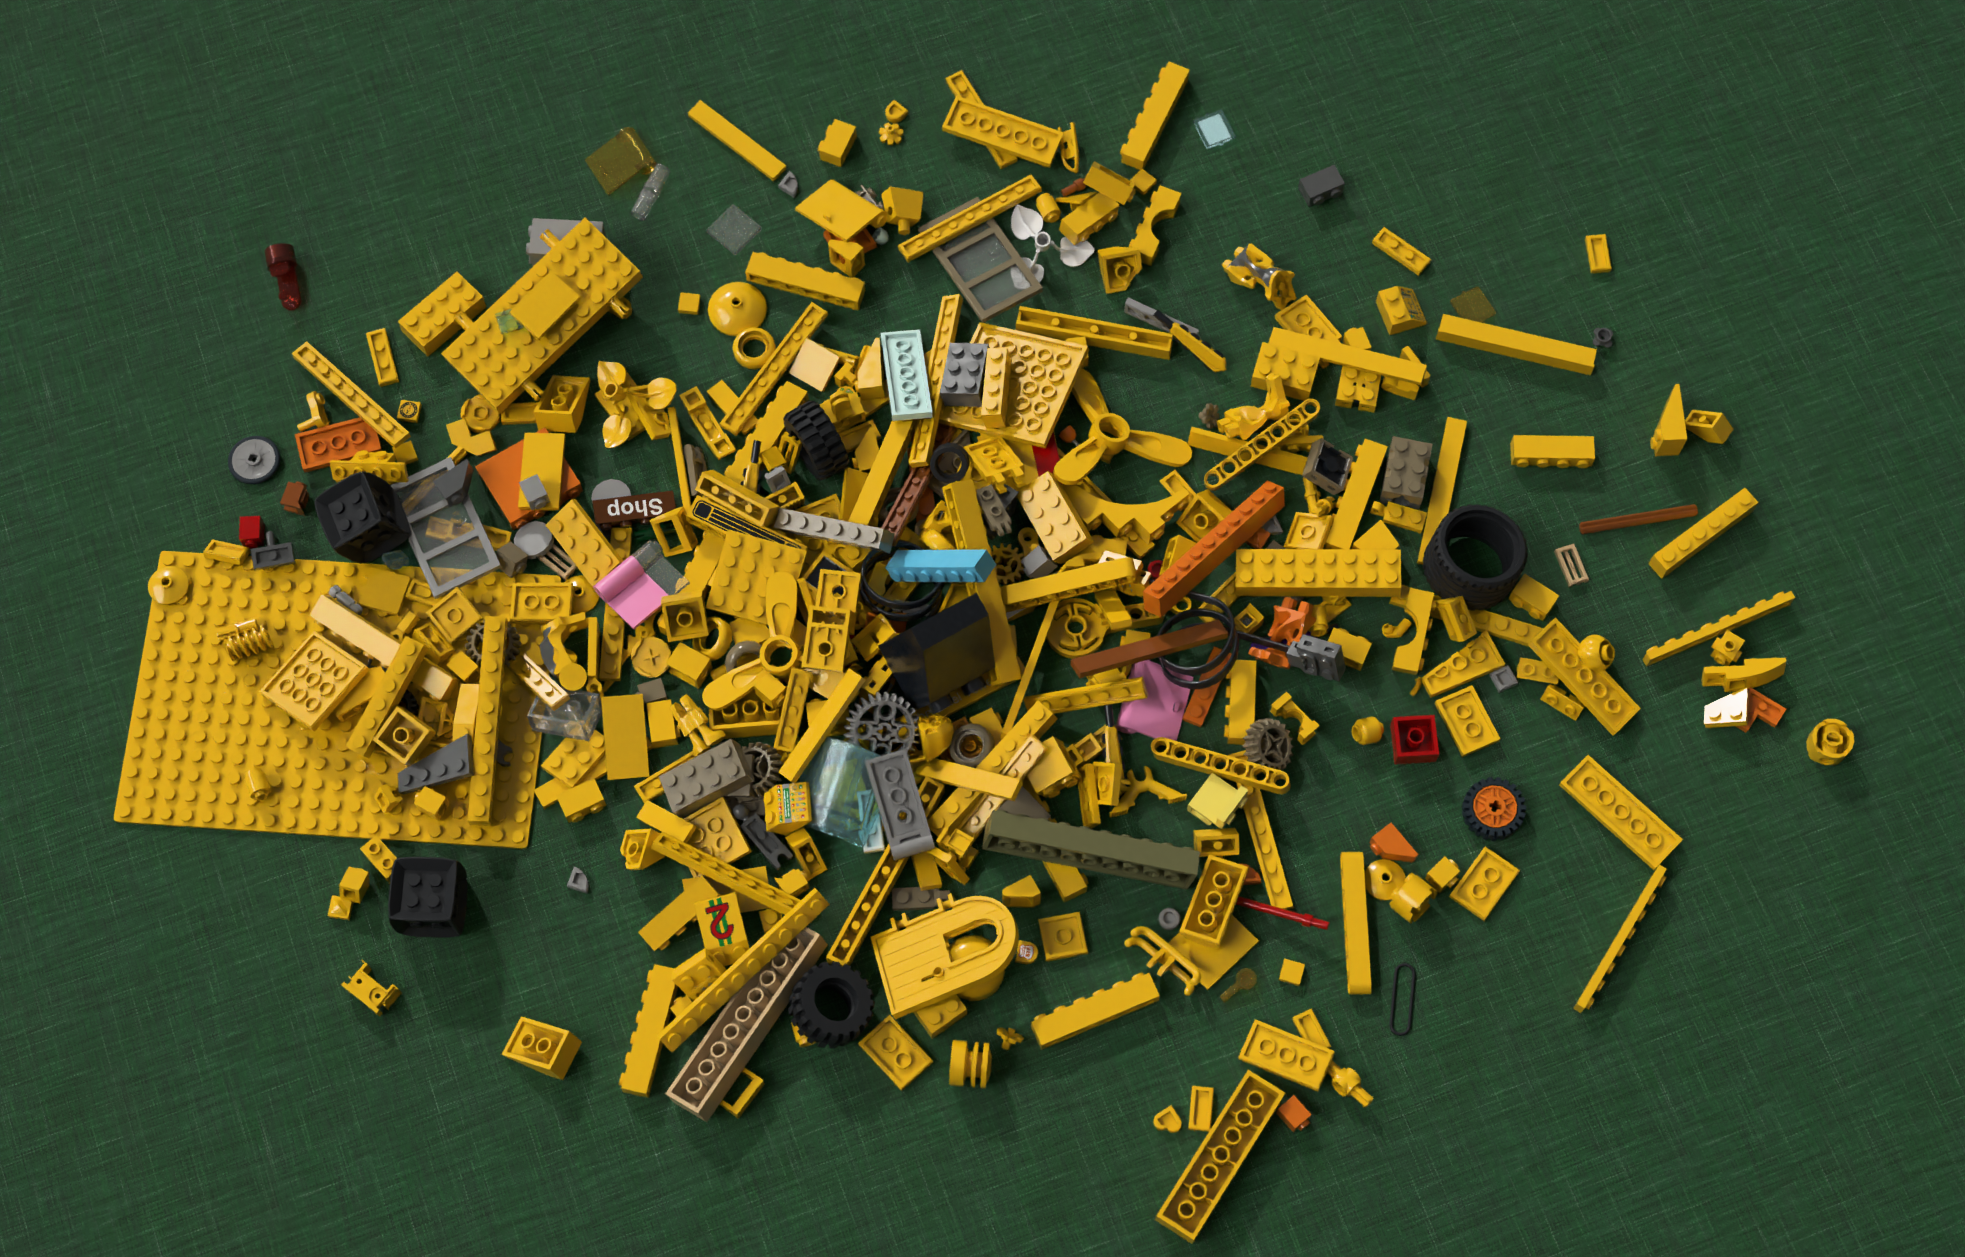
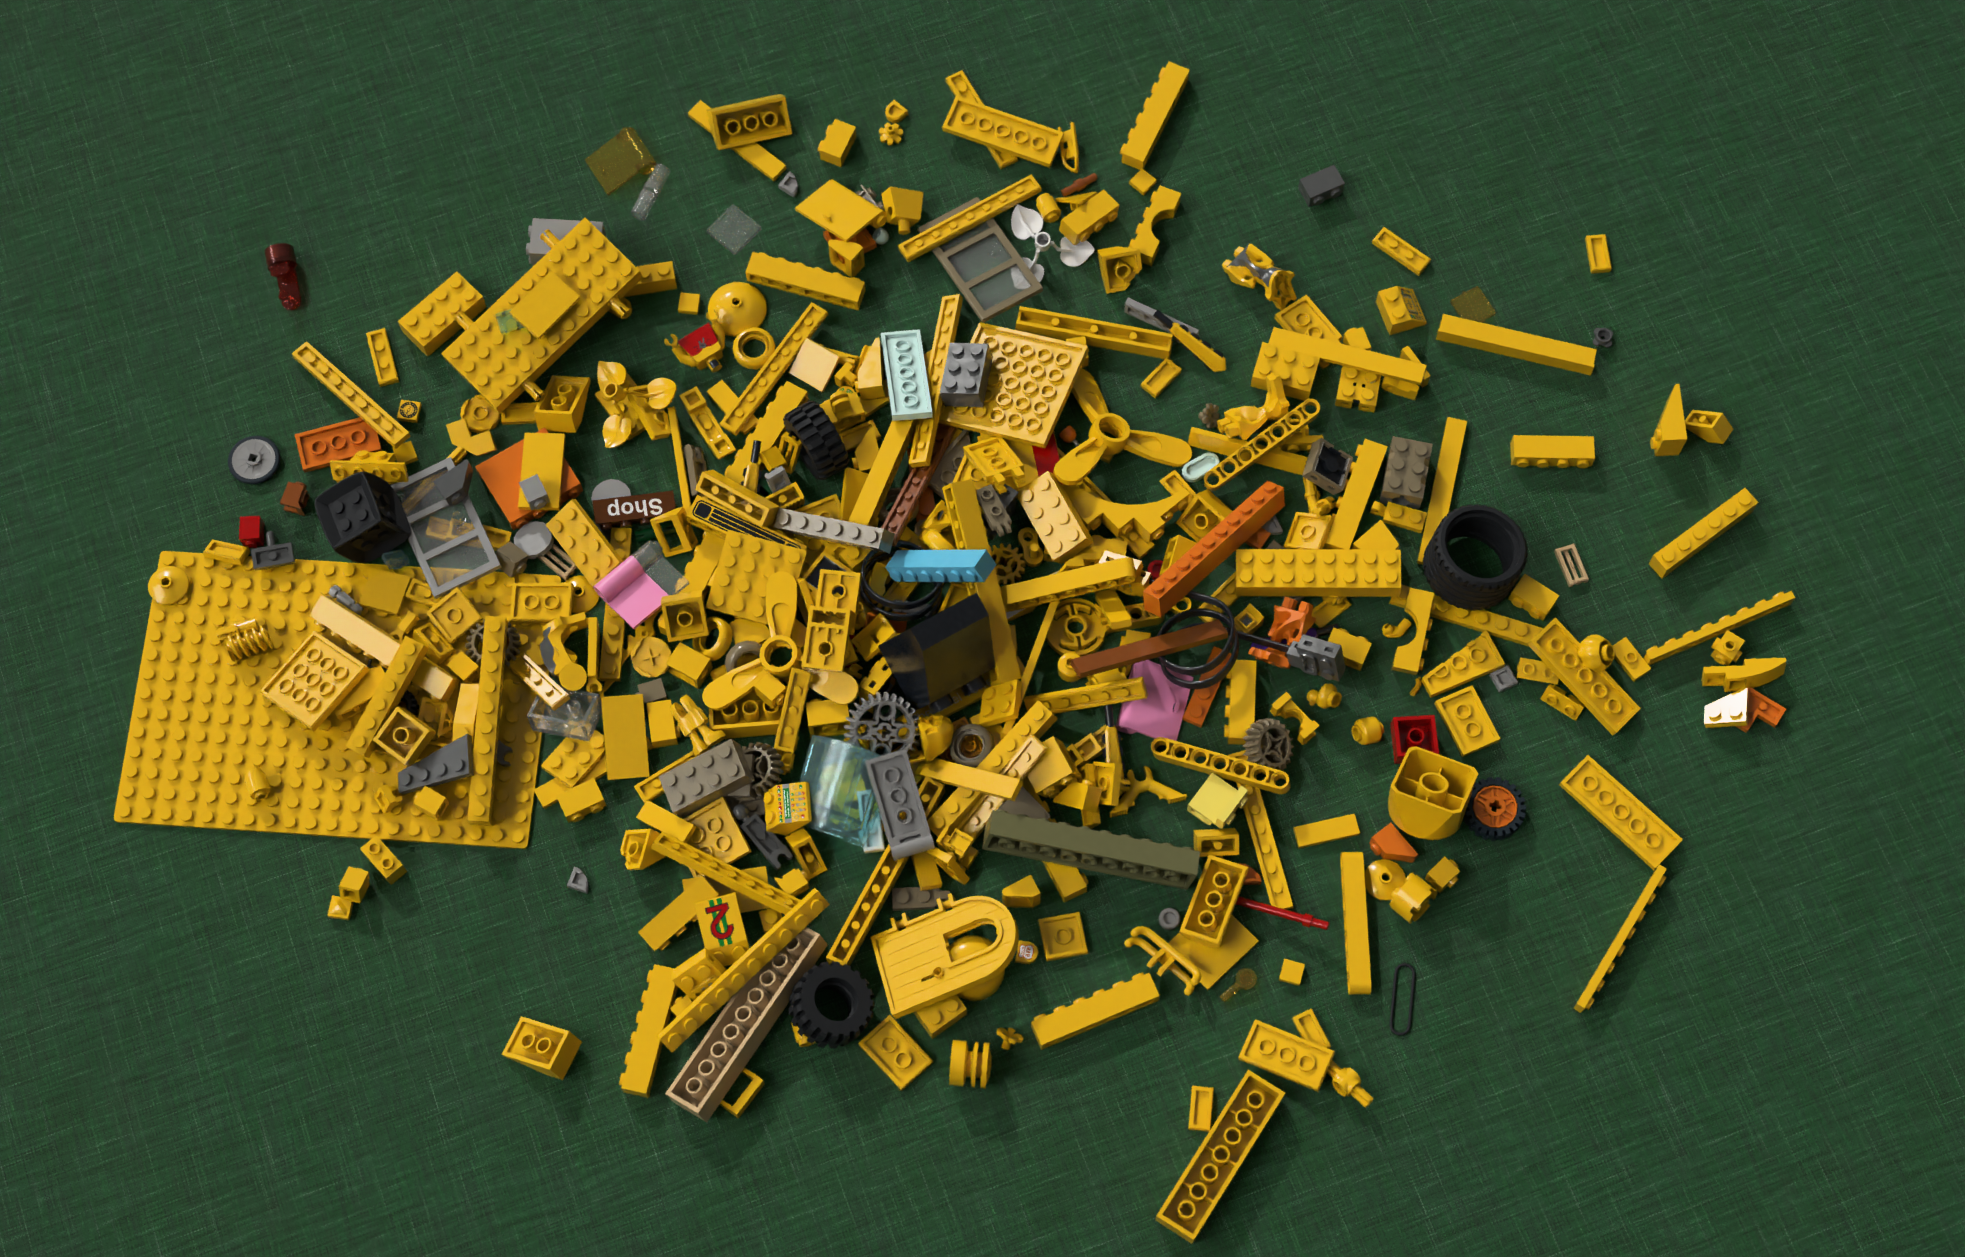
yellow piece [297,391,329,432] -> none
yellow piece [341,960,402,1017] -> none
black piece [388,857,468,938] -> none
yellow tile [779,668,866,784] -> none
black tyre [930,443,969,483] -> none
yellow brick [981,347,1012,428] -> none
light grey brick [1021,545,1058,578] -> none
yellow window [1083,161,1136,205] -> none
yellow tile [1153,1105,1182,1133] -> none
clear light blue piece [1193,109,1236,149] -> none
orange brick [1276,1095,1311,1133] -> none
yellow brick [1308,605,1329,637] -> none
yellow tile [1436,596,1477,642] -> none
yellow tile [1449,846,1520,921] -> none
dark orange axle [1579,504,1698,534] -> none
yellow brick [1806,719,1854,765] -> none
none -> yellow brick [623,261,677,297]
none -> yellow torso [664,310,725,373]
none -> yellow slope [706,94,792,150]
none -> yellow plate [979,679,1022,728]
none -> yellow slope [1053,779,1102,813]
none -> yellow head [1058,652,1080,682]
none -> yellow tile [1140,357,1182,399]
none -> light aqua tile [1182,452,1219,483]
none -> yellow tile [1293,814,1360,849]
none -> yellow animal [1306,683,1342,709]
none -> yellow piece [1388,746,1478,840]
none -> yellow plate [1613,637,1651,682]

